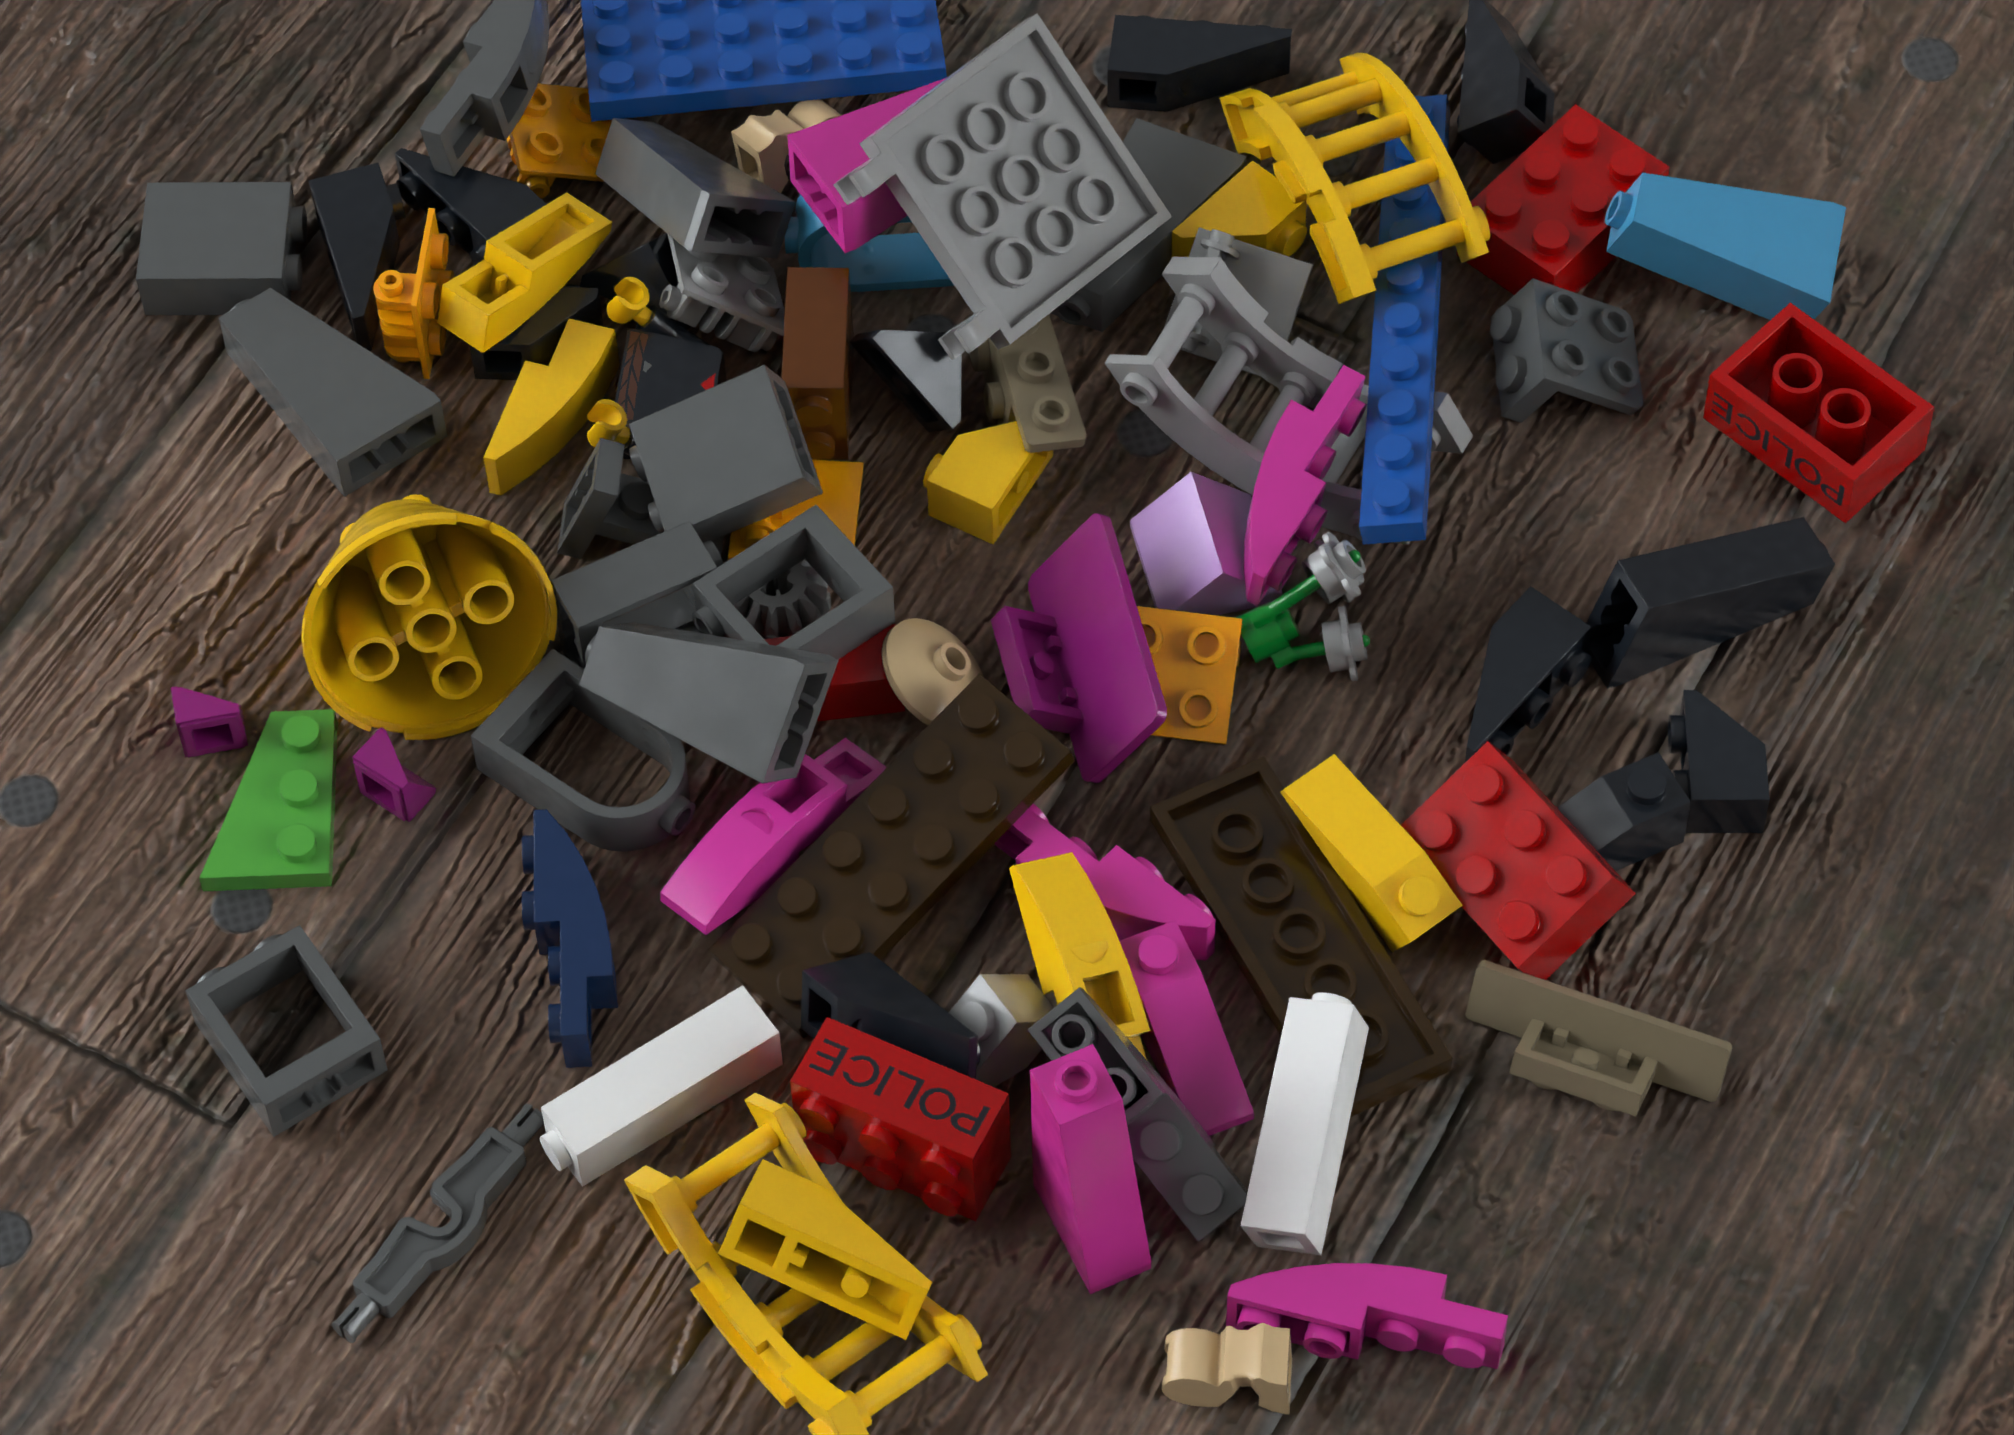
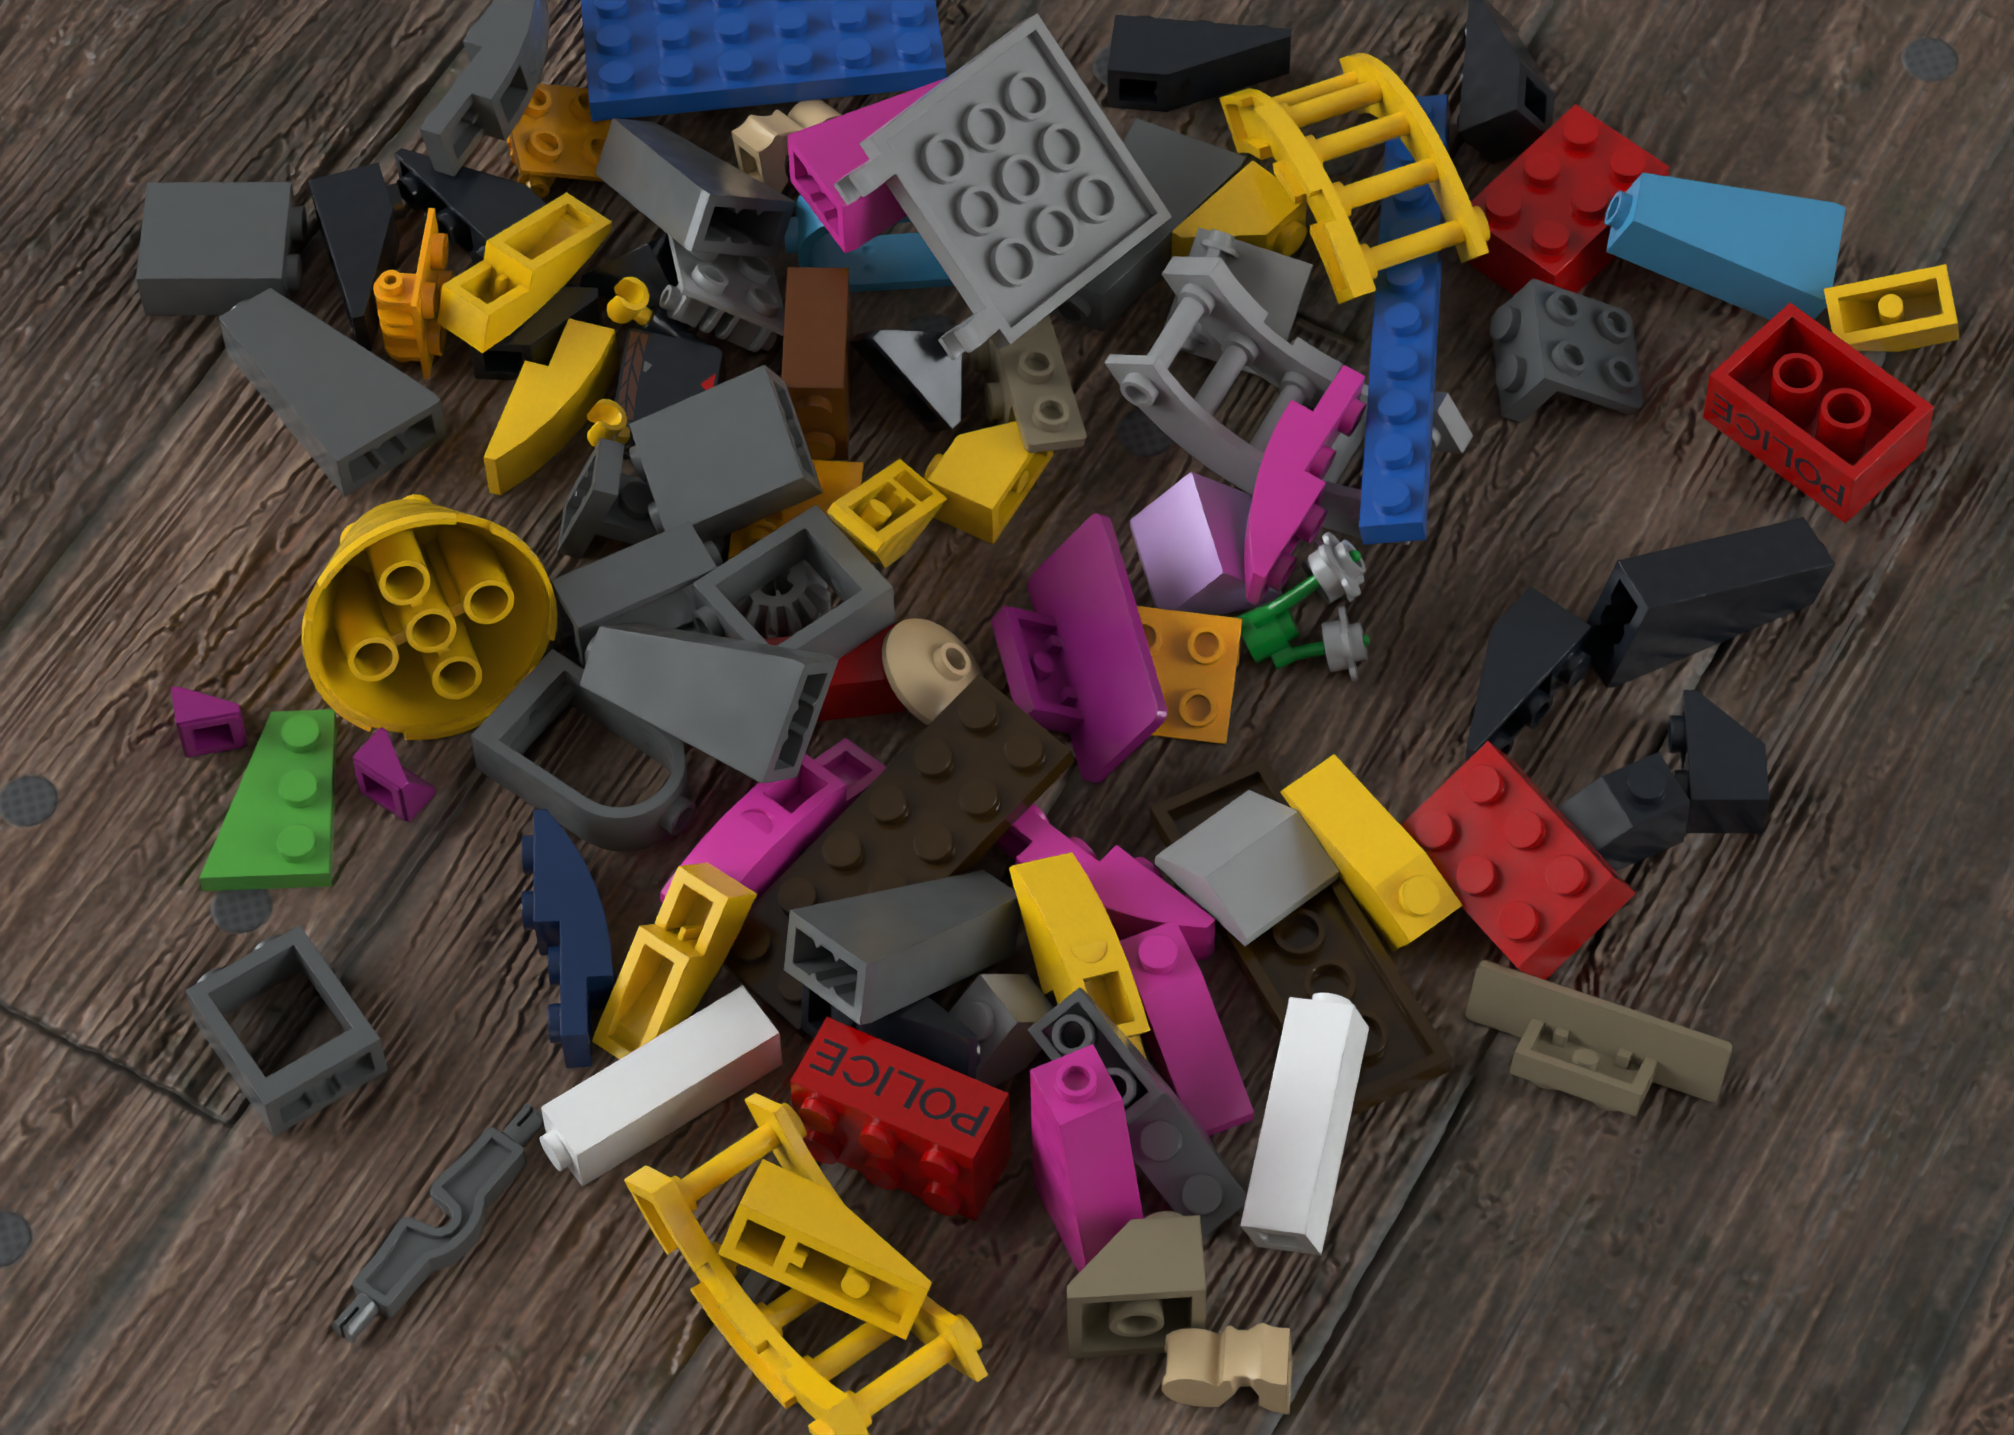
dark pink slope [1226,1263,1508,1369] -> none
none -> yellow slope [592,862,757,1060]
none -> dark grey slope [784,870,1021,1025]
none -> yellow slope [827,459,947,568]
none -> dark tan slope [1067,1211,1206,1359]
none -> light grey slope [1154,790,1340,946]
none -> yellow slope [1824,264,1959,352]

